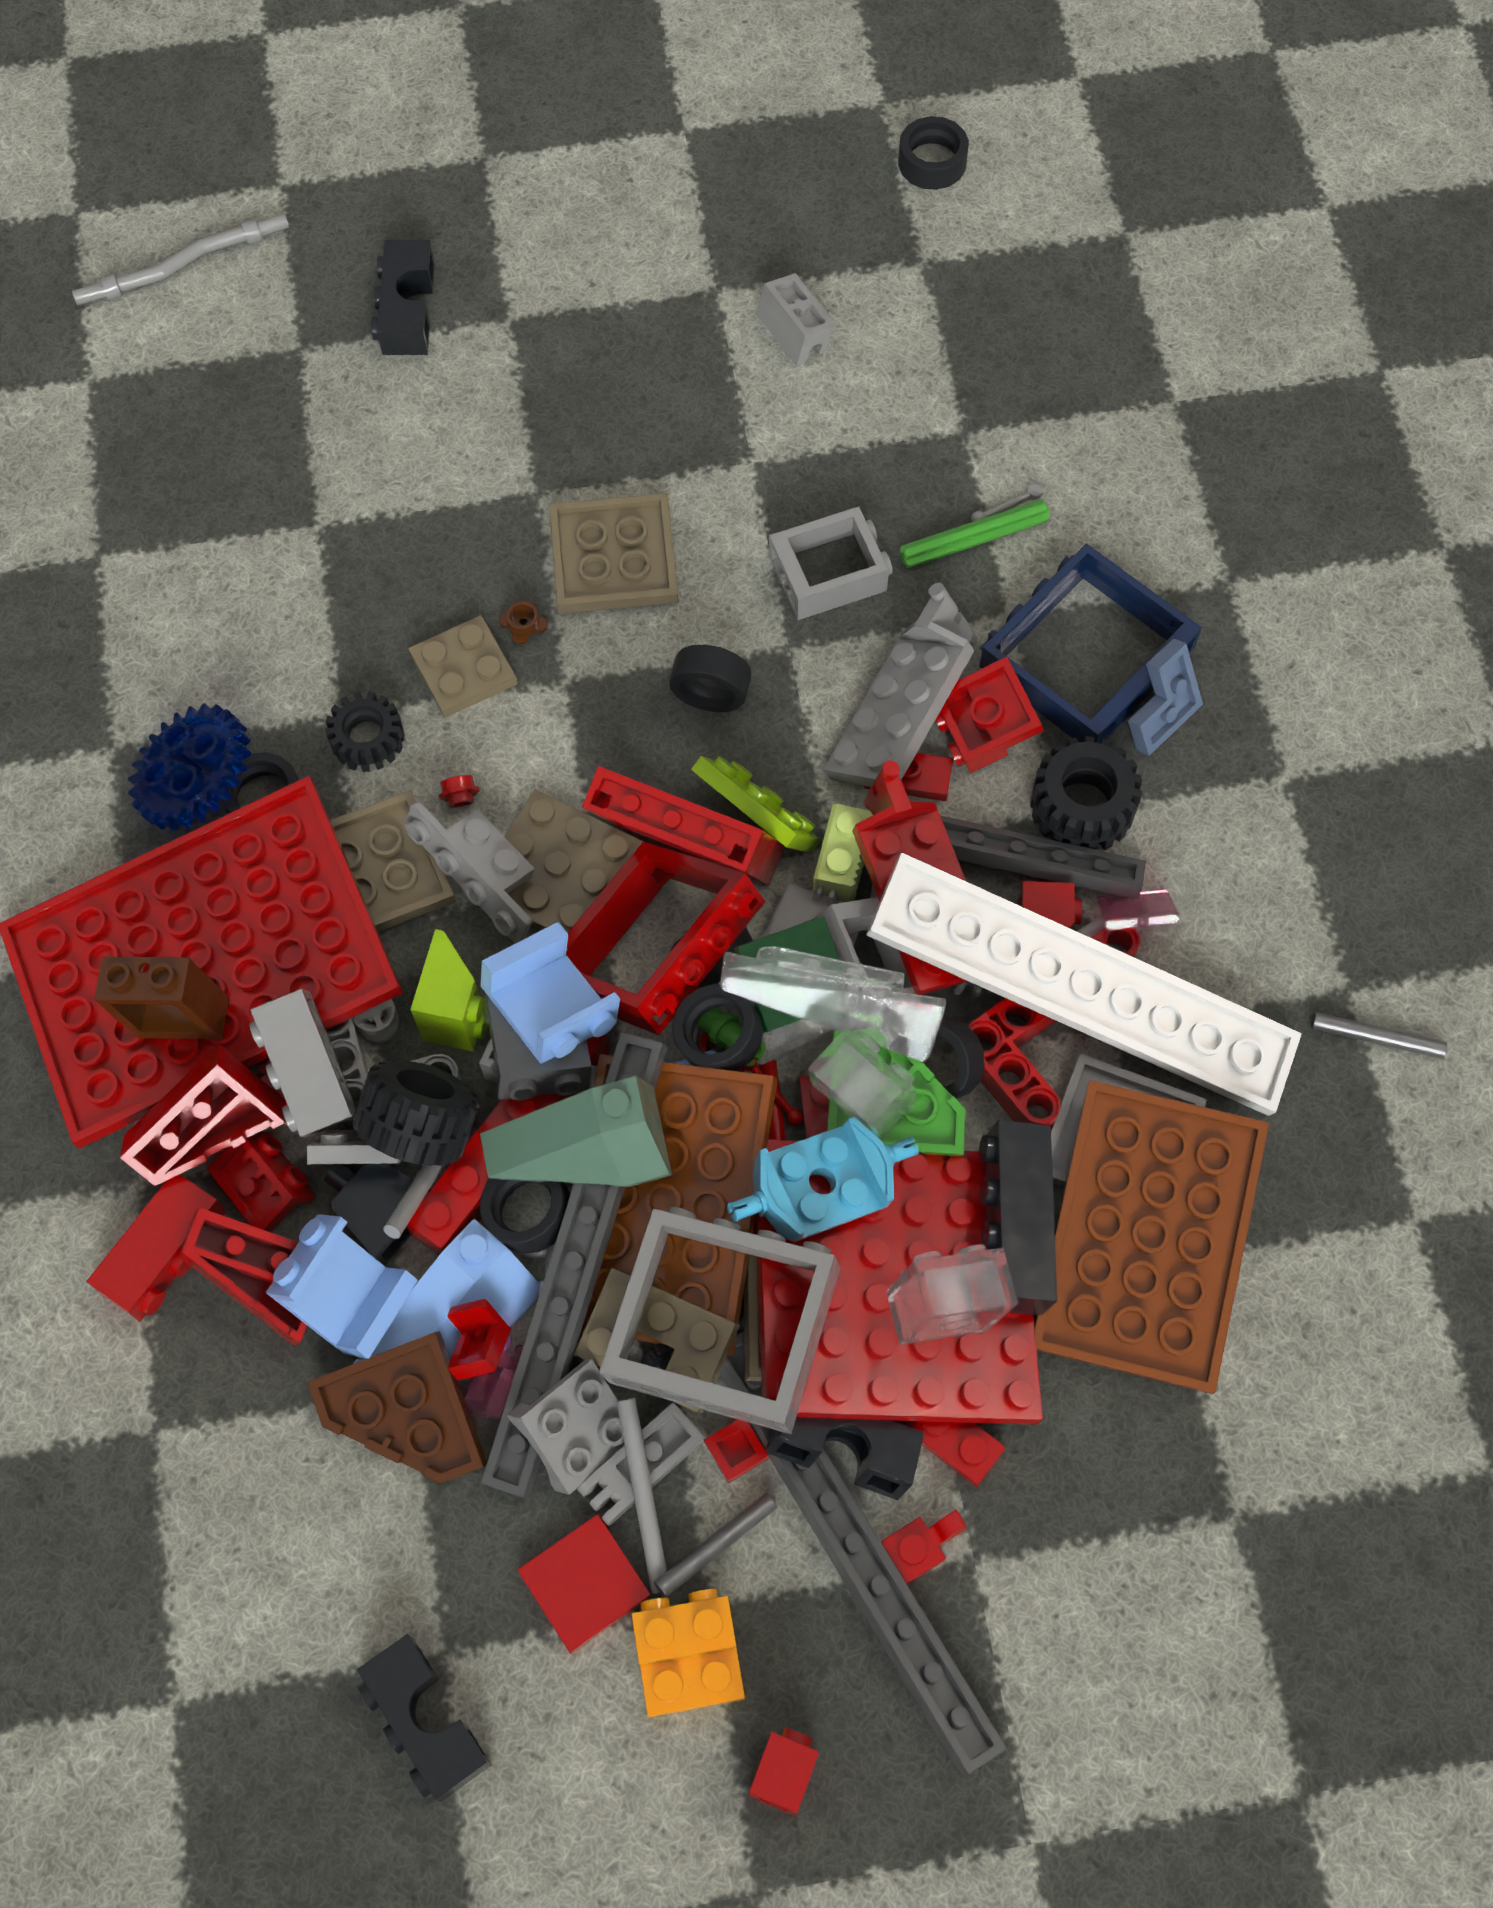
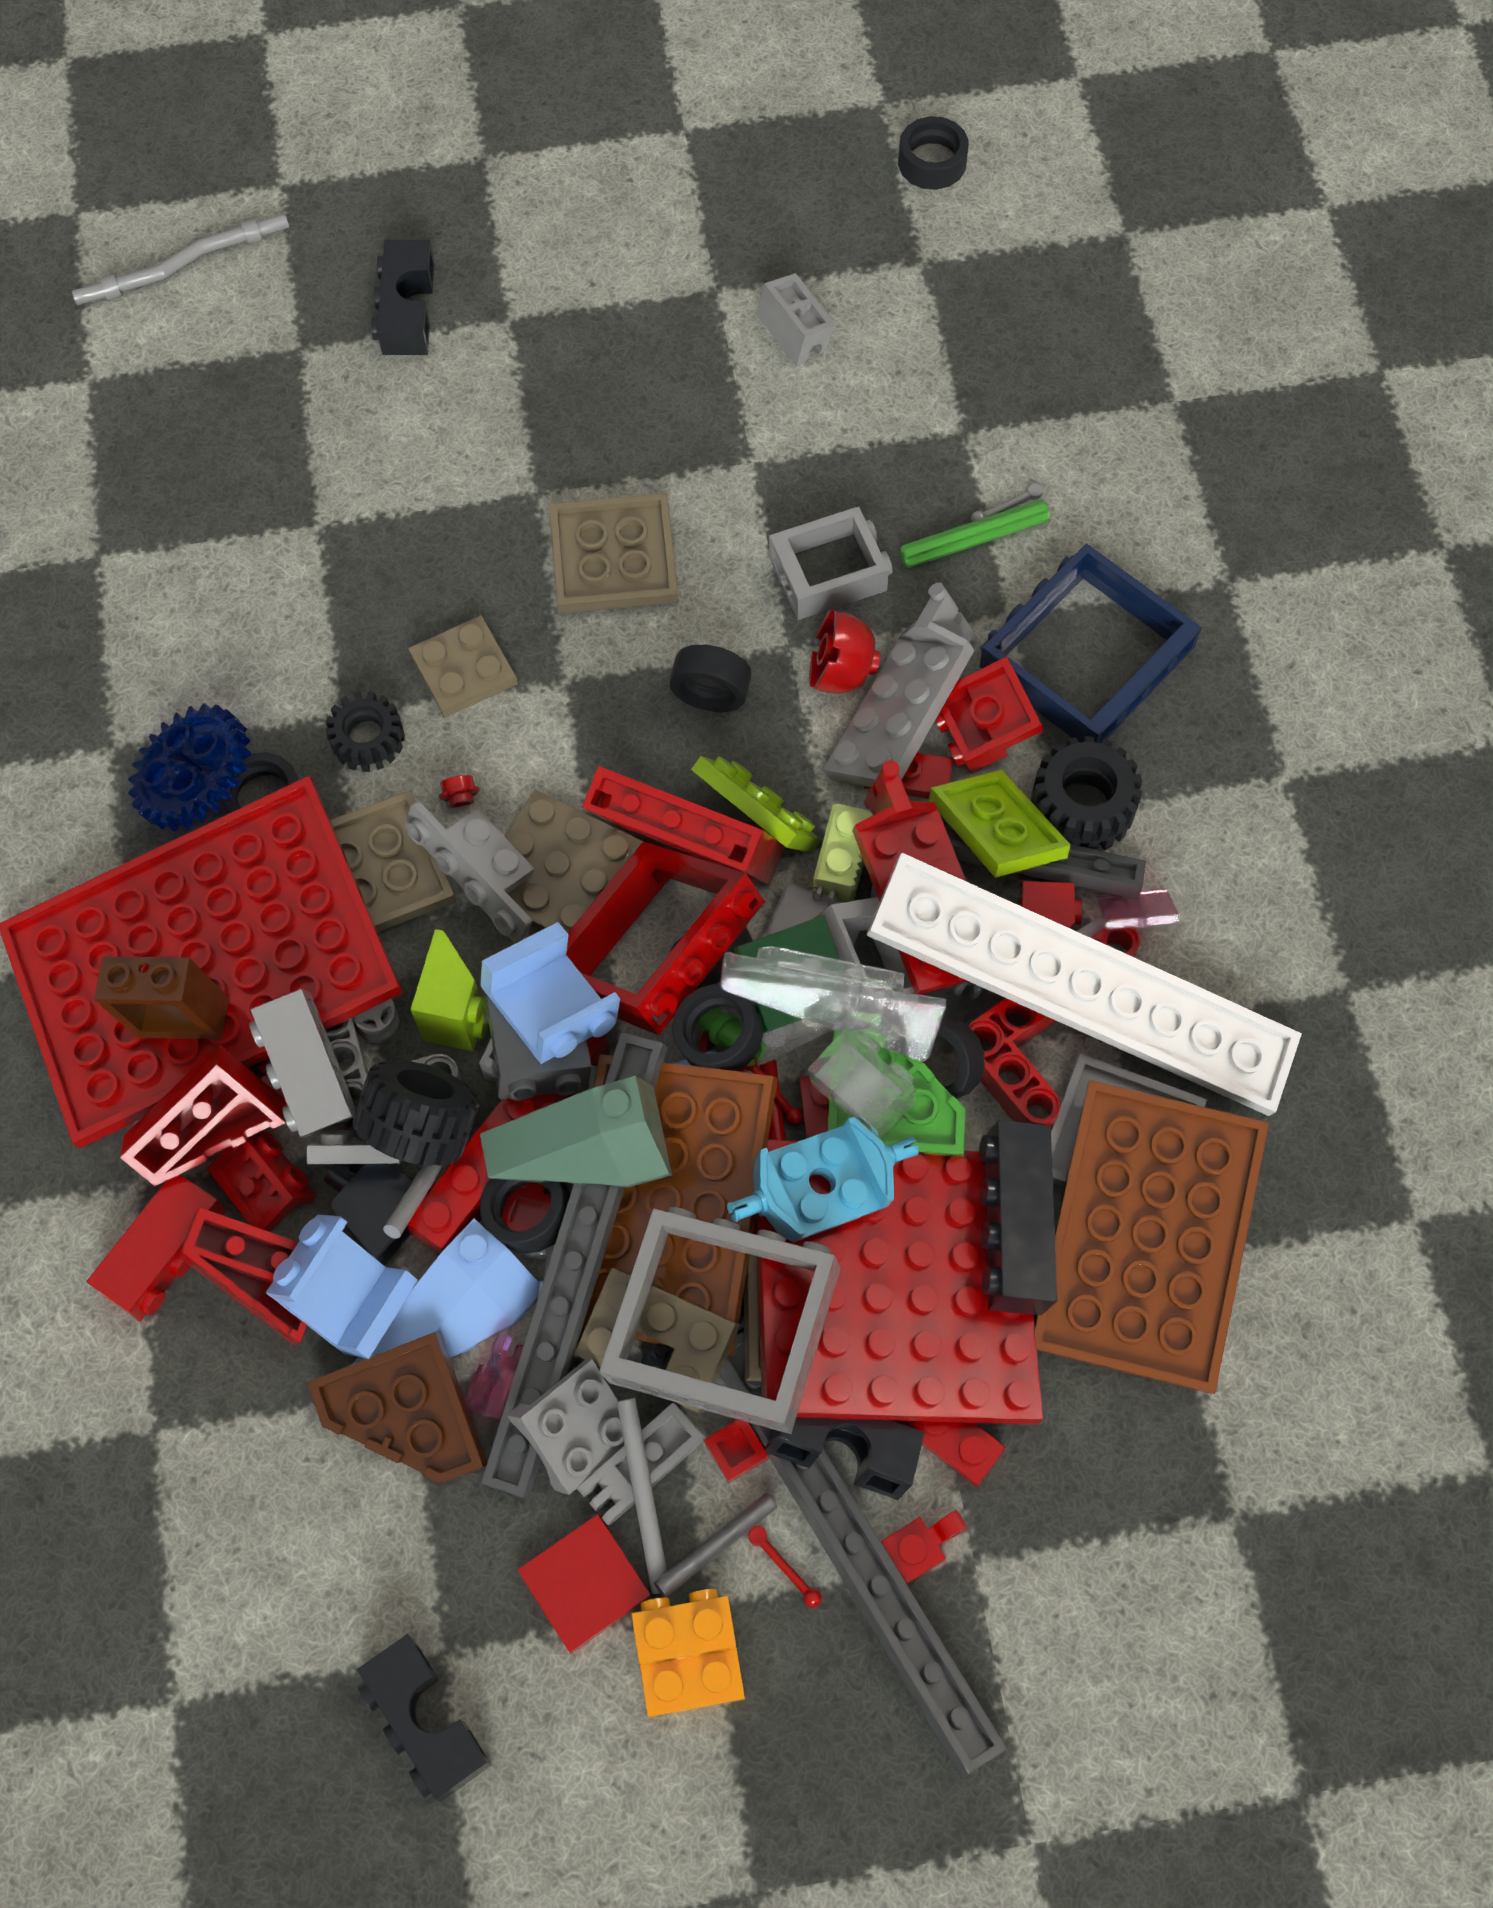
red bracket [447,1299,511,1381] -> none
reddish brown plate [499,601,547,644] -> none
red brick [749,1727,819,1816] -> none
clear brick [886,1245,1018,1345] -> none
sand blue plate [1128,638,1203,756] -> none
flat silver bar [1311,1012,1447,1059] -> none
none -> red plate [502,1183,551,1232]
none -> red hinge [748,1526,822,1608]
none -> red cylinder [809,610,881,694]
none -> lime plate [929,770,1071,878]

